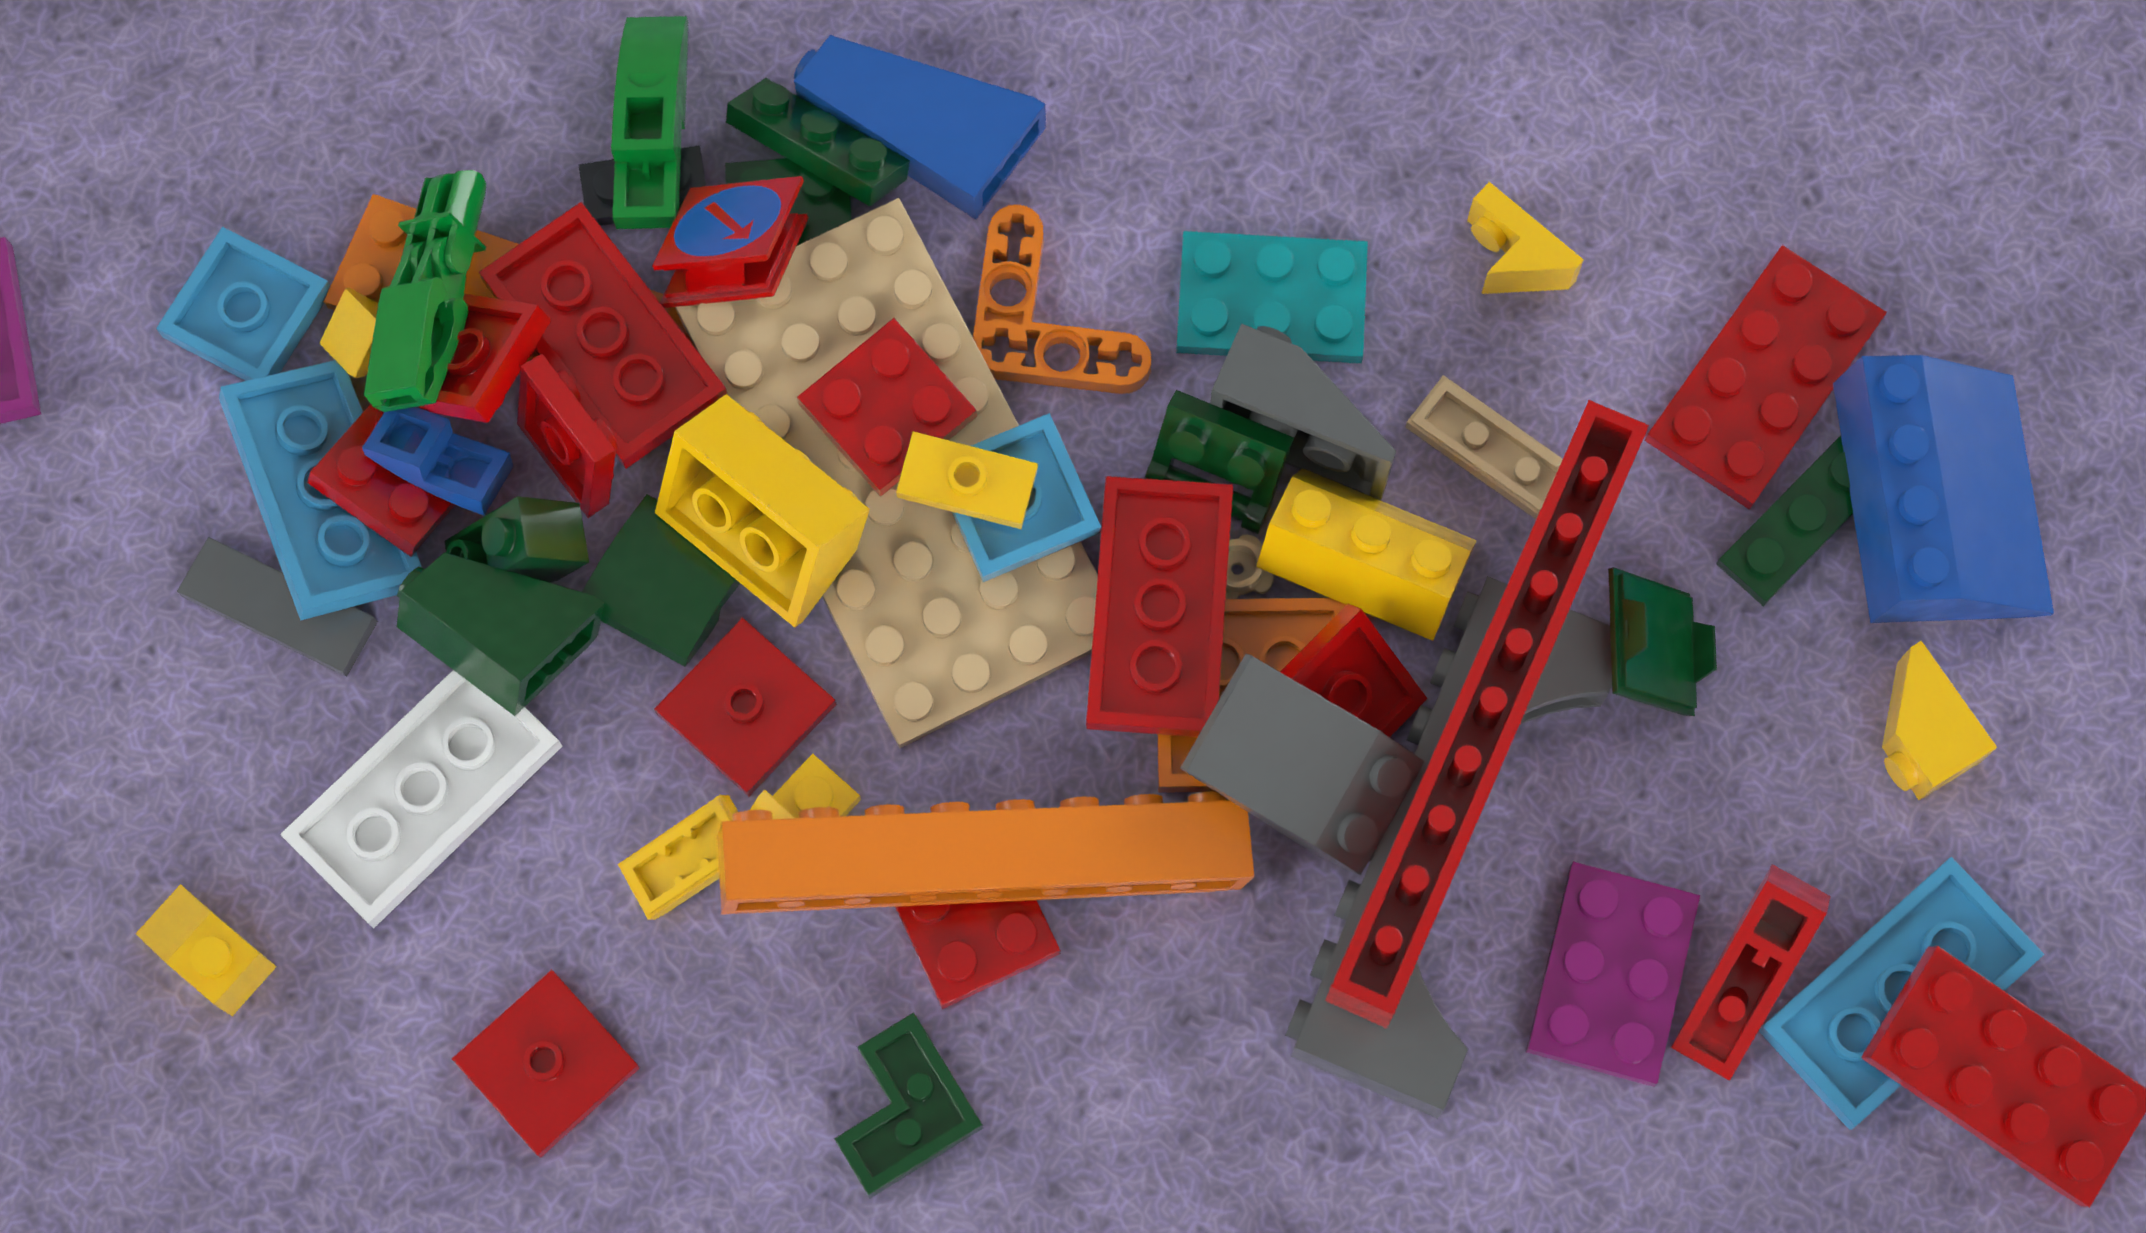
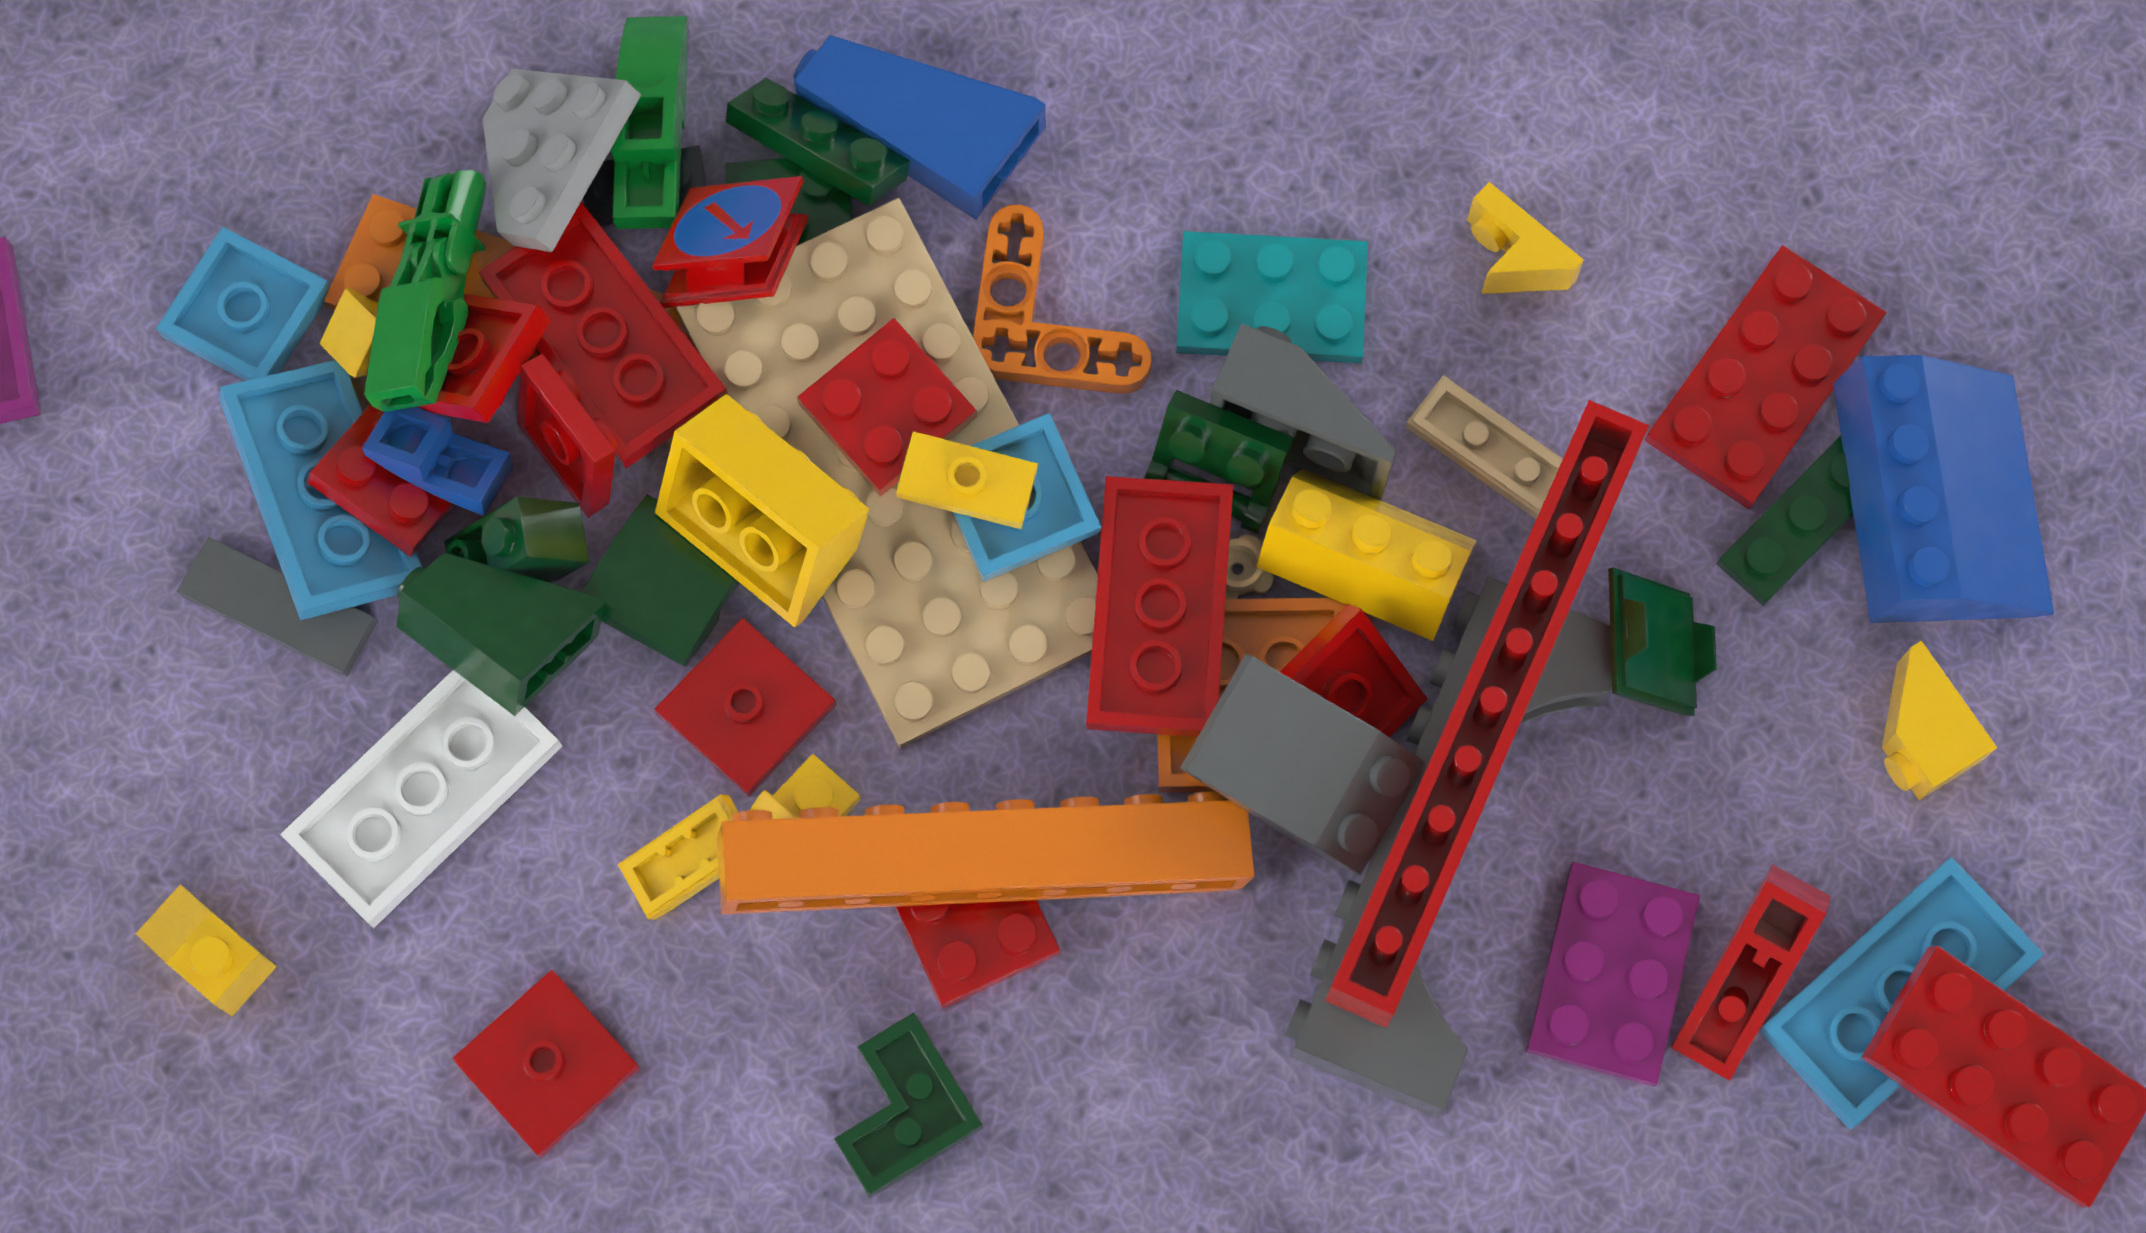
none -> light grey plate [483,69,641,252]

